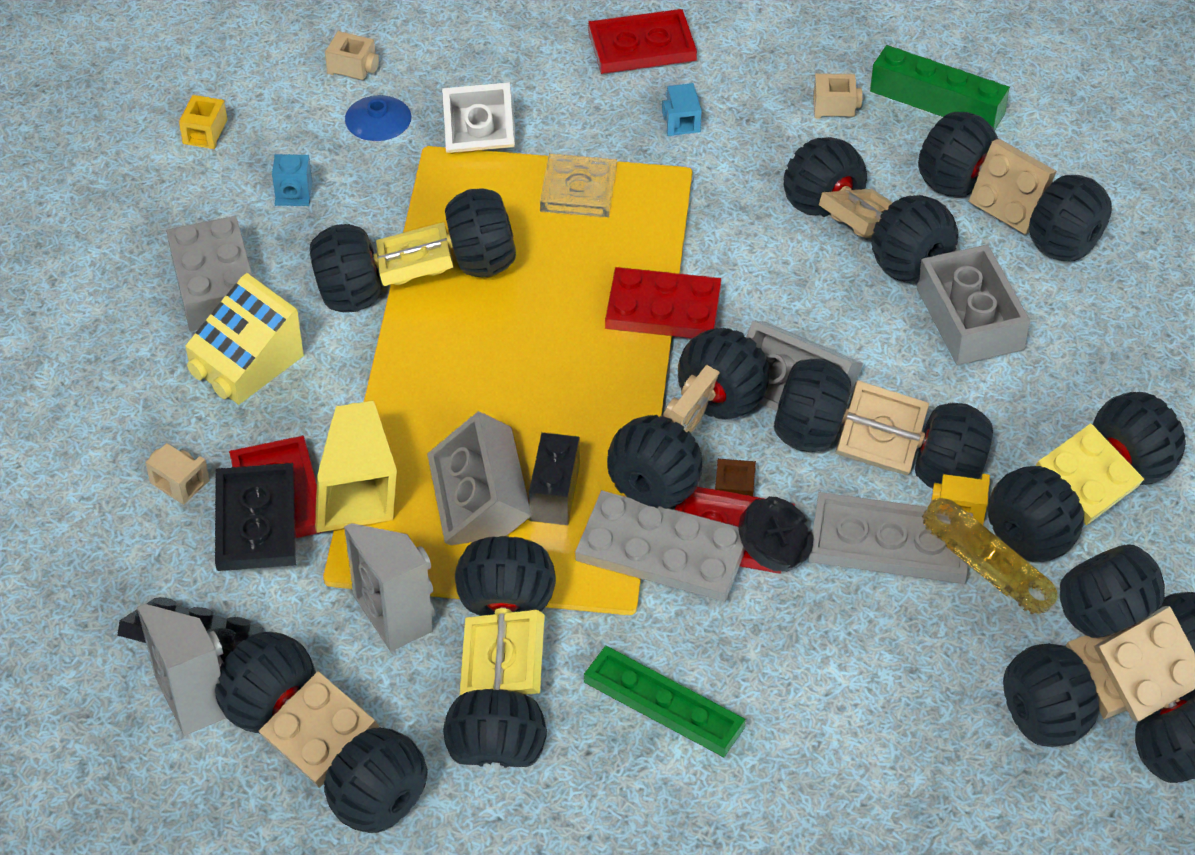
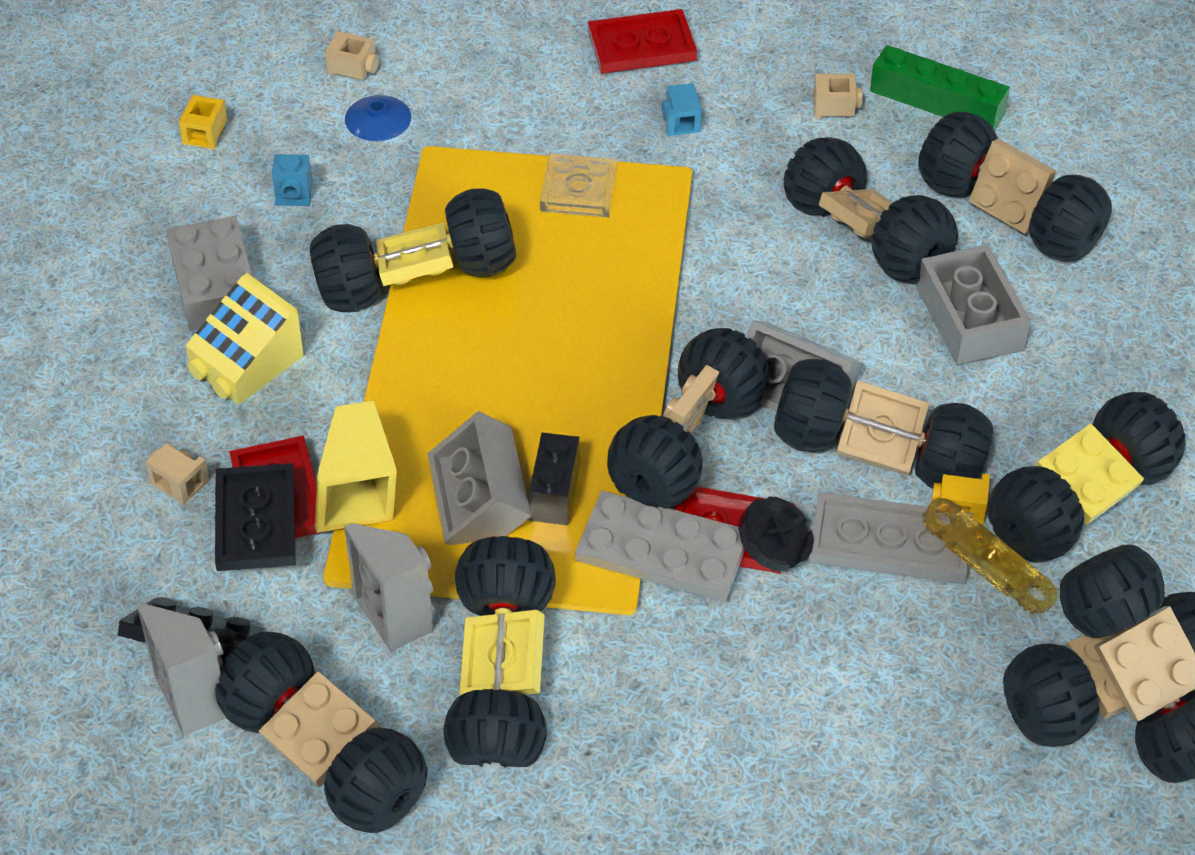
white slope [442,82,515,153] -> none
green plate [584,645,746,758] -> none
red plate [605,267,722,338] -> none
reddish brown plate [715,458,756,496] -> none

